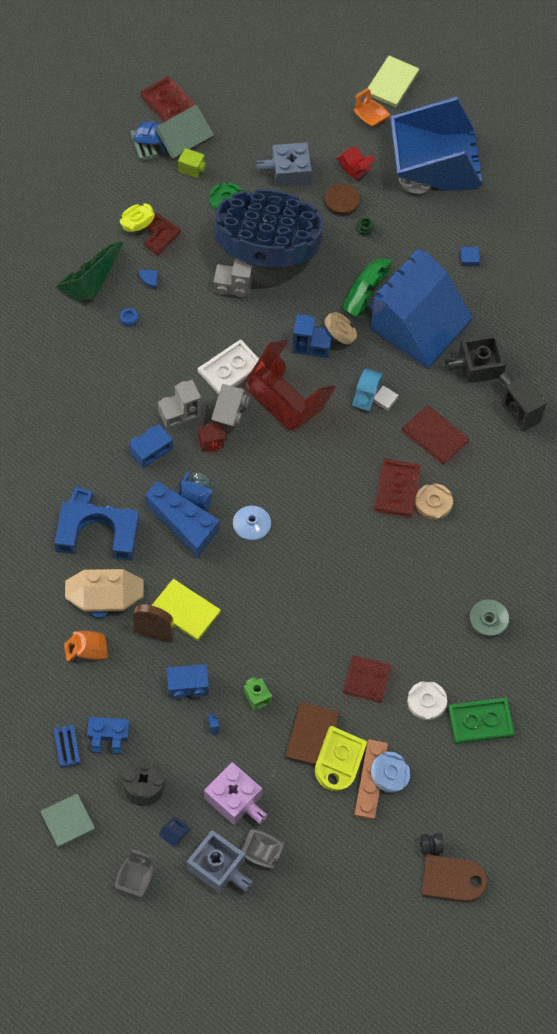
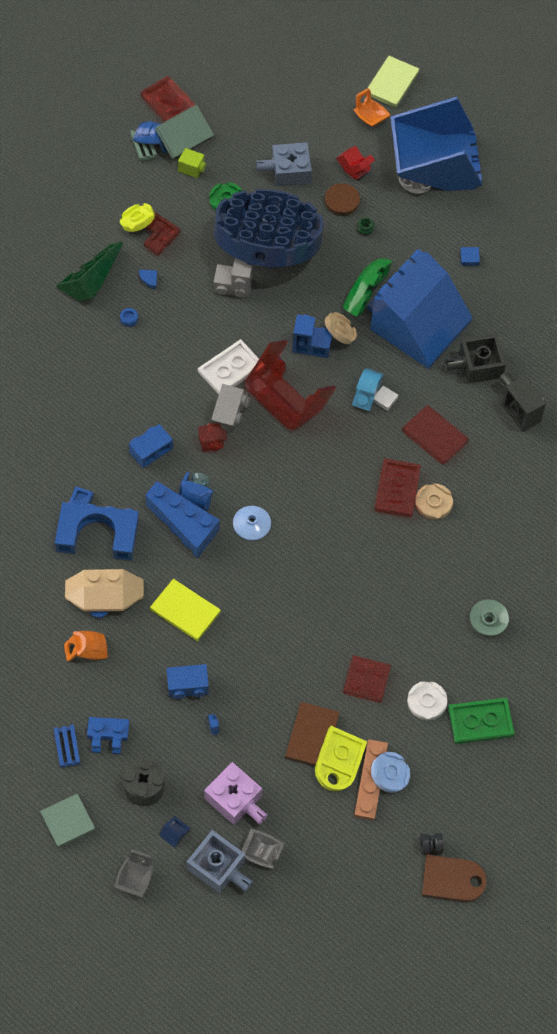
reddish brown tile [133,604,174,643] -> none
light grey brick [158,380,201,429] -> none
bright green brick [243,677,272,712] -> none

